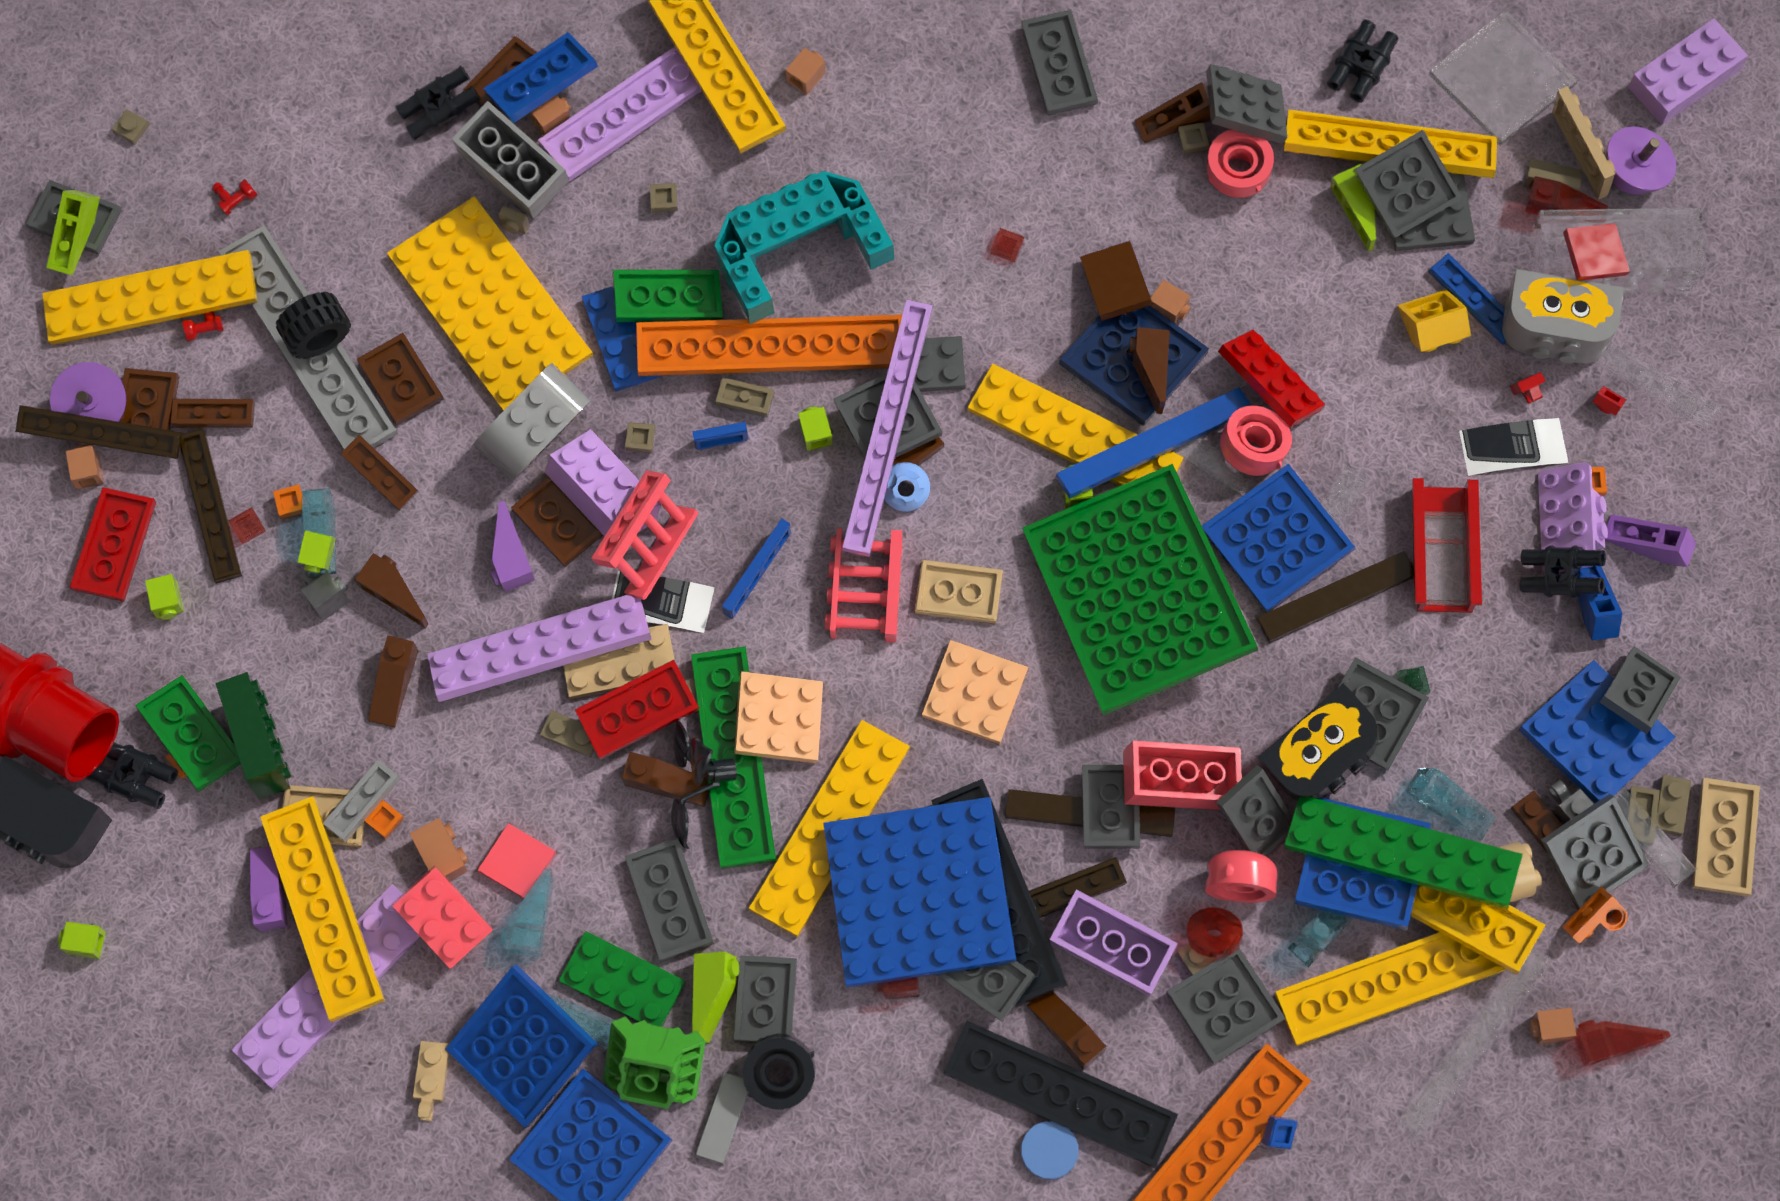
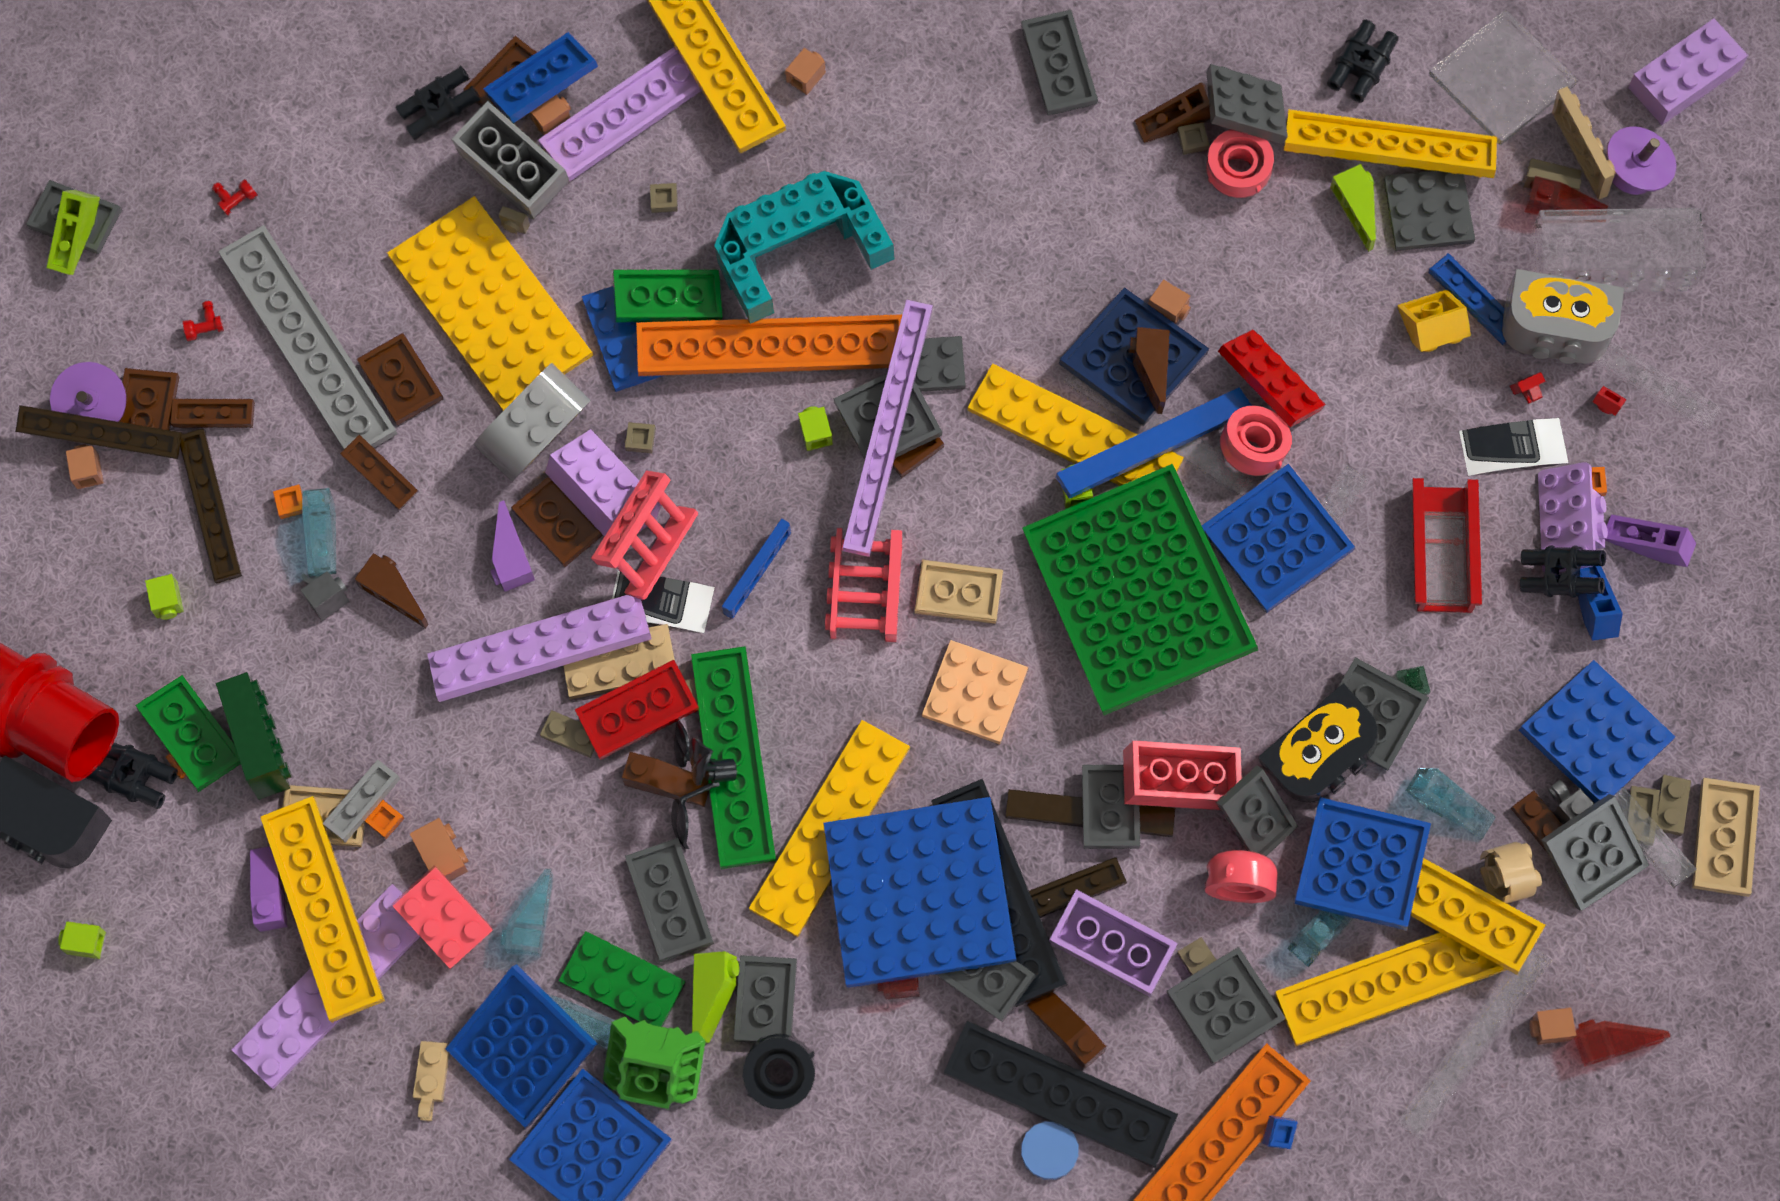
yellow plate [42,250,258,345] -> none
red plate [70,487,156,602] -> none
dark tan plate [112,109,150,145] -> none
clear red tile [228,507,266,545] -> none
black tyre [276,292,351,359] -> none
lime brick [297,530,336,574] -> none
reddish brown slope [368,635,419,728] -> none
coral tile [478,823,556,900] -> none
blue tile [692,422,748,450] -> none
light grey tile [696,1072,748,1165] -> none
dark tan plate [715,377,775,418] -> none
light nougat plate [734,672,823,763] -> none
light blue piece [884,462,930,512] -> none
clear red tile [990,228,1025,263] -> none
reddish brown tile [1080,241,1152,321] -> none
clear red tile [1186,907,1243,957] -> none
dark brown tile [1257,551,1414,643] -> none
green plate [1285,797,1523,910] -> none
dark grey plate [1353,130,1463,239] -> none
orange plate [1562,887,1628,944] -> none
tile [1563,223,1630,281] -> none
dark grey plate [1600,646,1681,734] -> none

